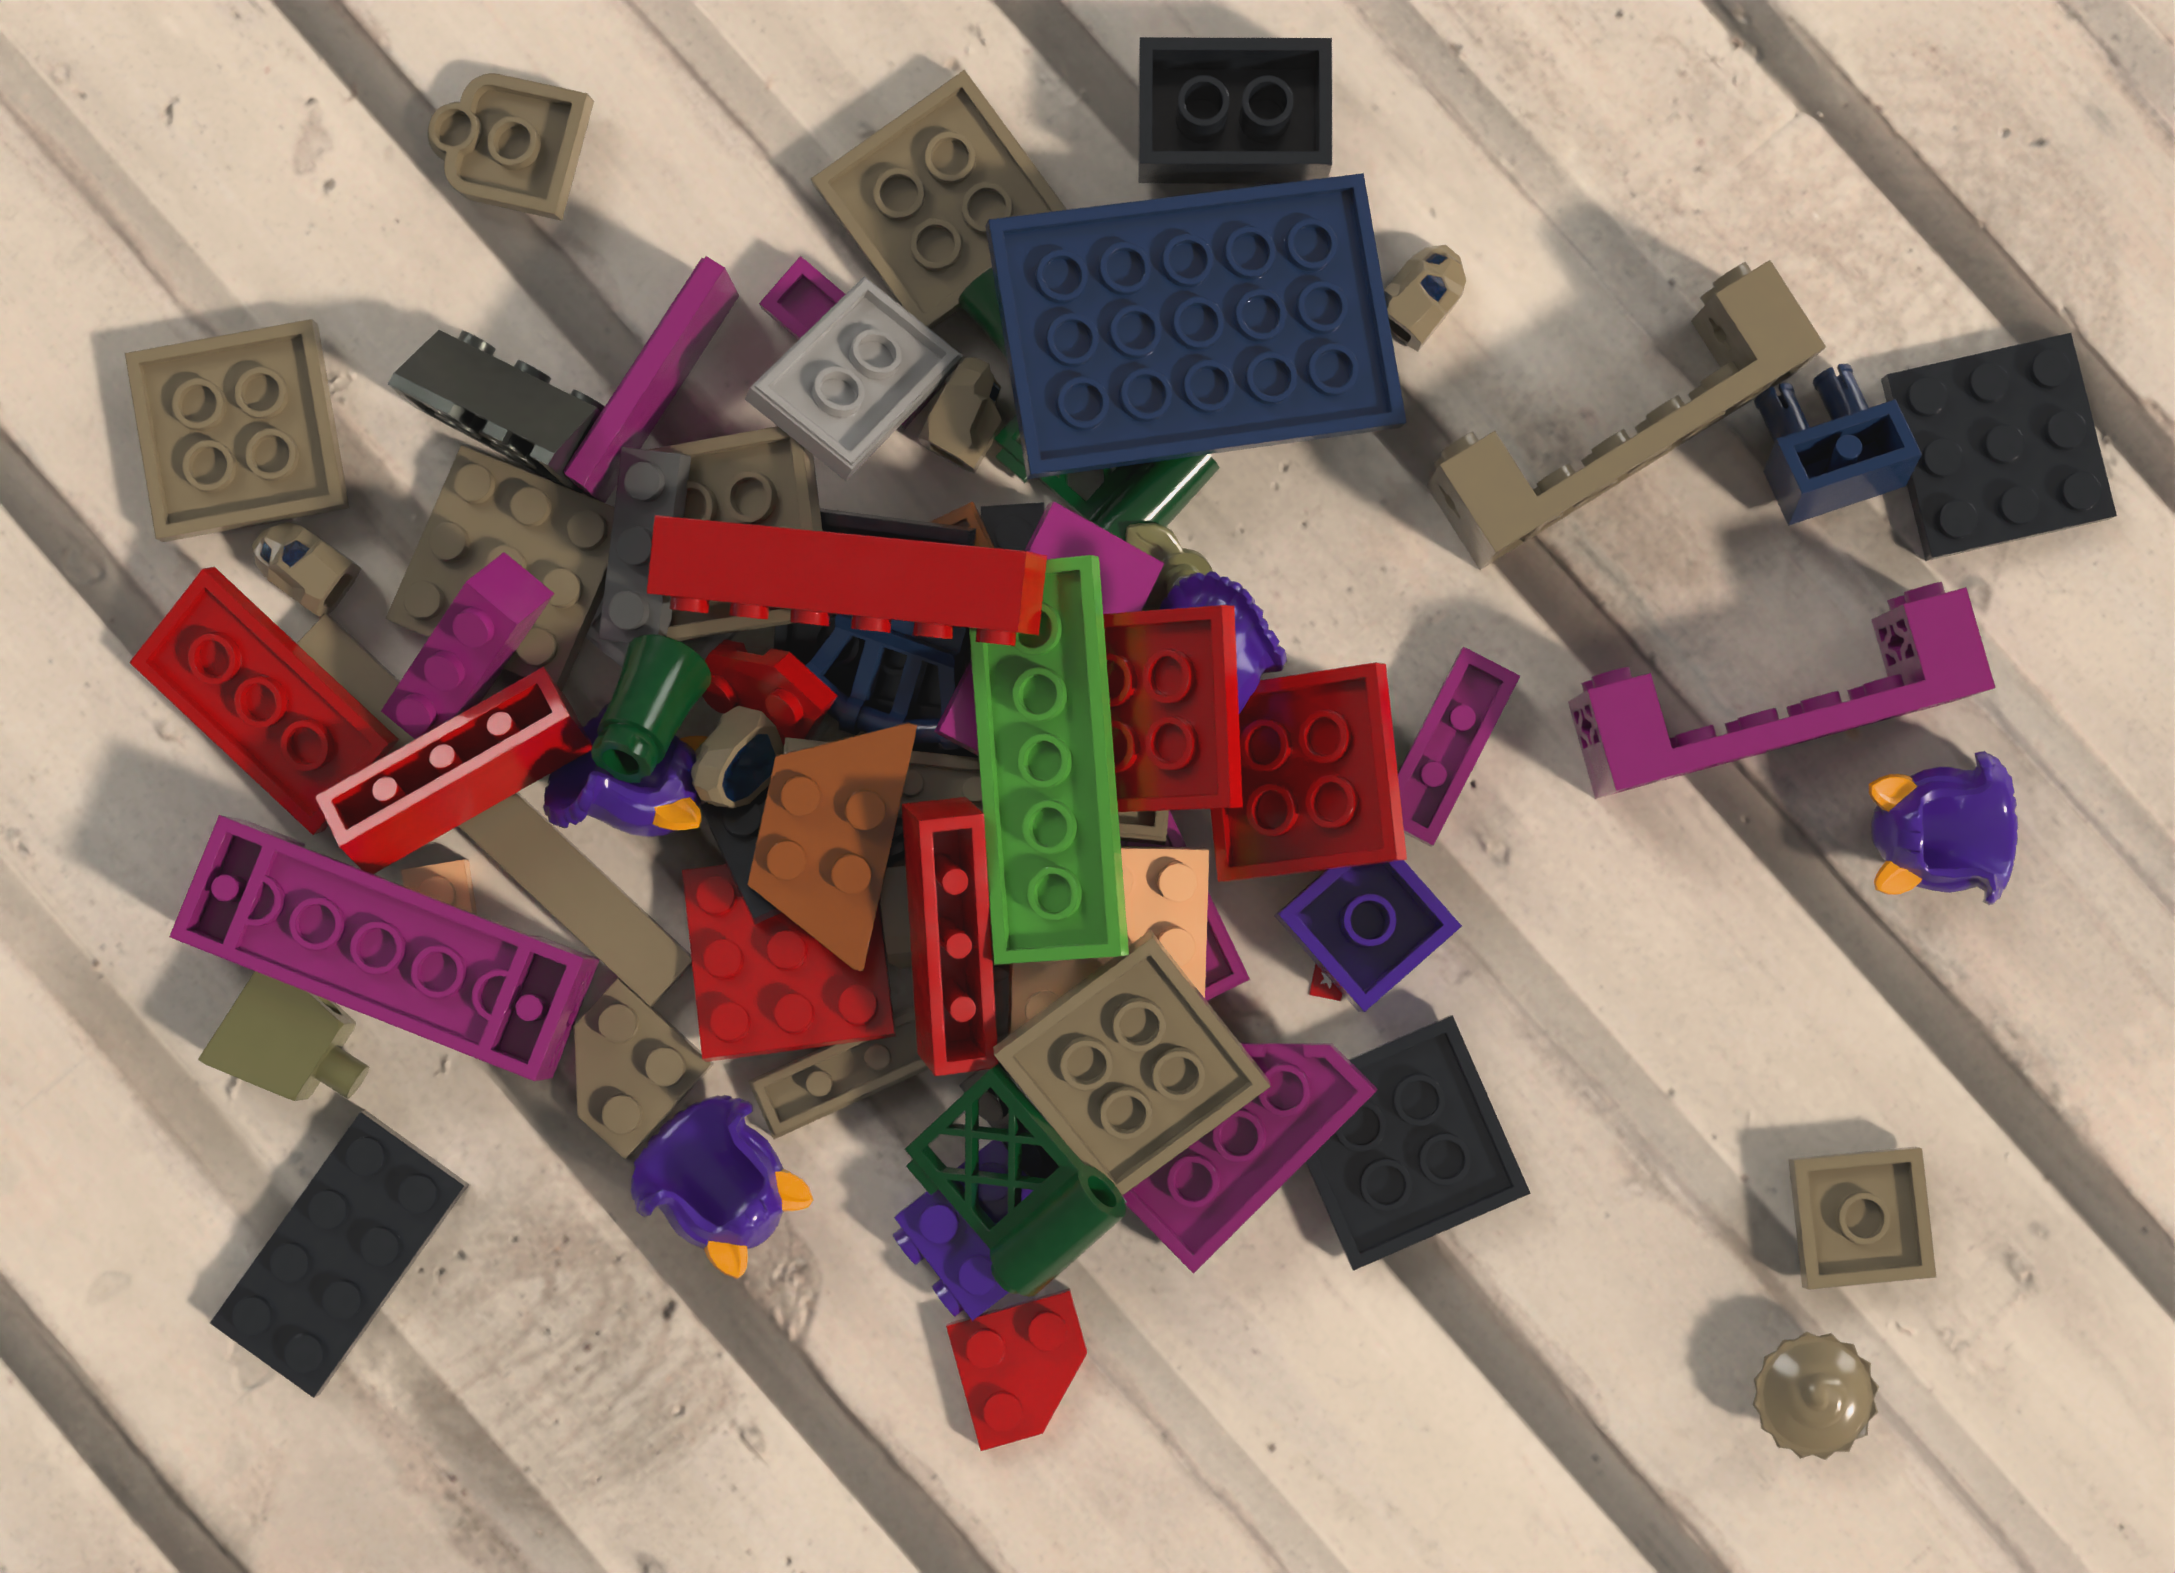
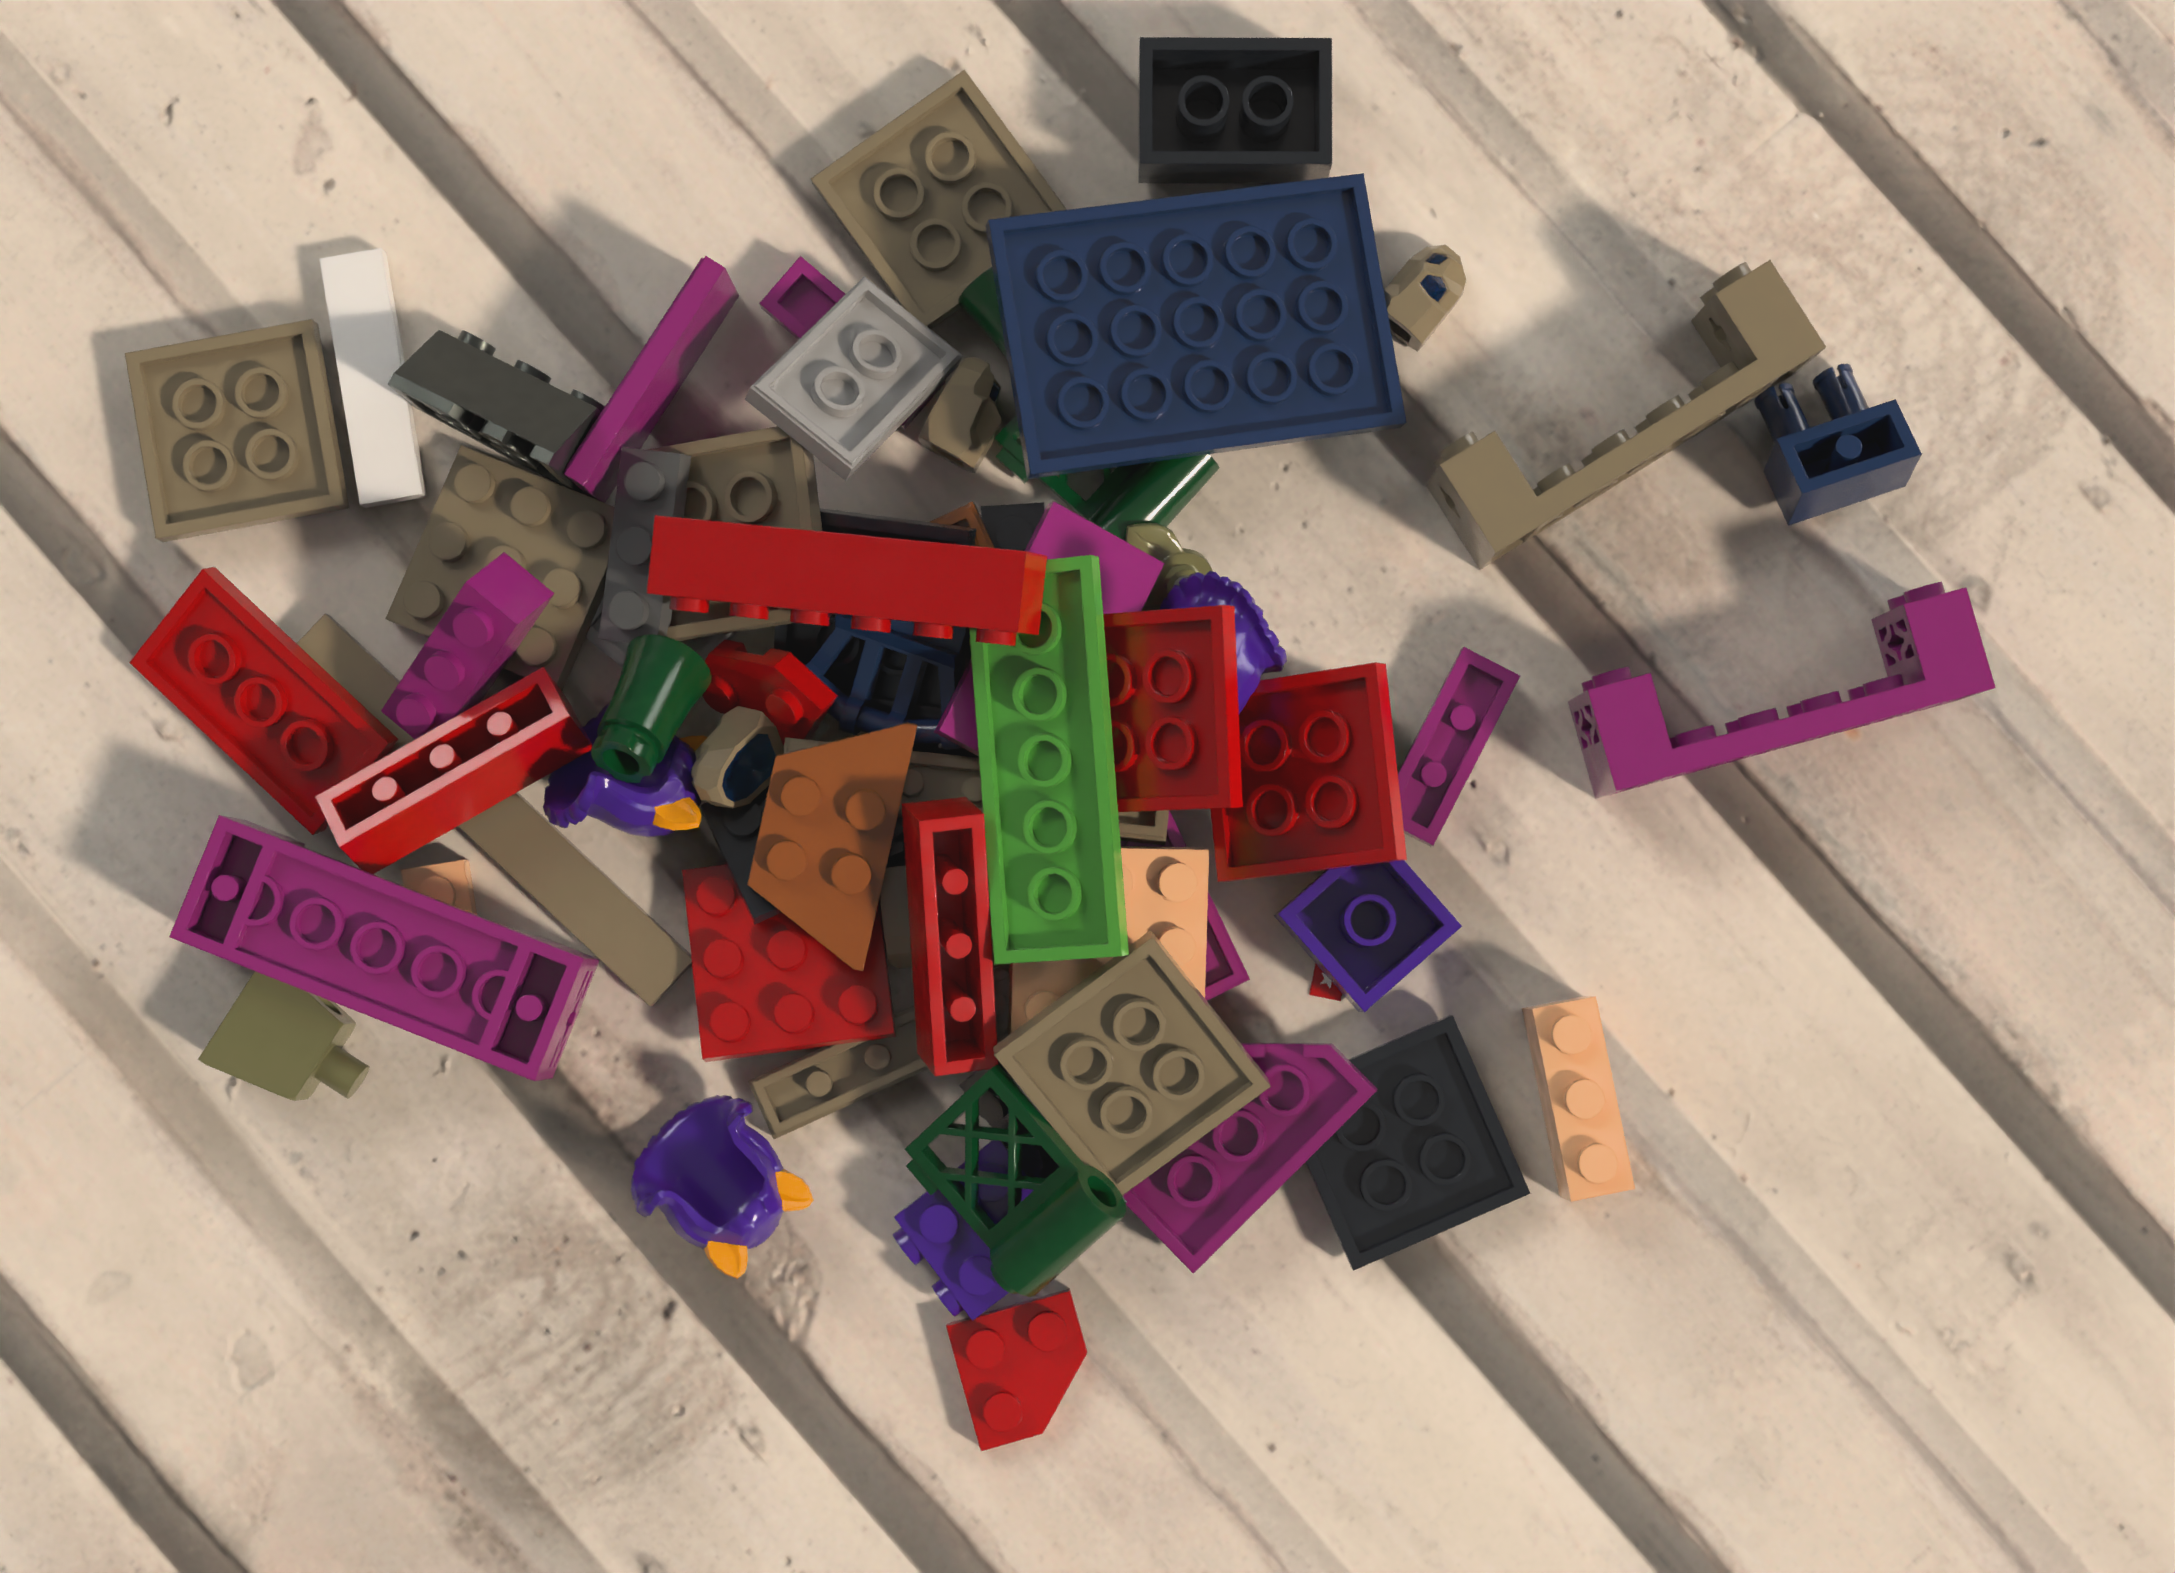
black plate [210,1111,469,1398] -> none
dark tan rock [251,523,361,617] -> none
dark tan plate [427,73,594,221] -> none
dark tan plate [574,978,714,1160] -> none
dark tan piece [1752,1332,1879,1460] -> none
dark tan plate [1788,1147,1936,1290] -> none
dark purple hair [1869,751,2018,905] -> none
black plate [1881,333,2117,561] -> none
none -> white tile [319,248,427,508]
none -> light nougat brick [1522,996,1635,1202]

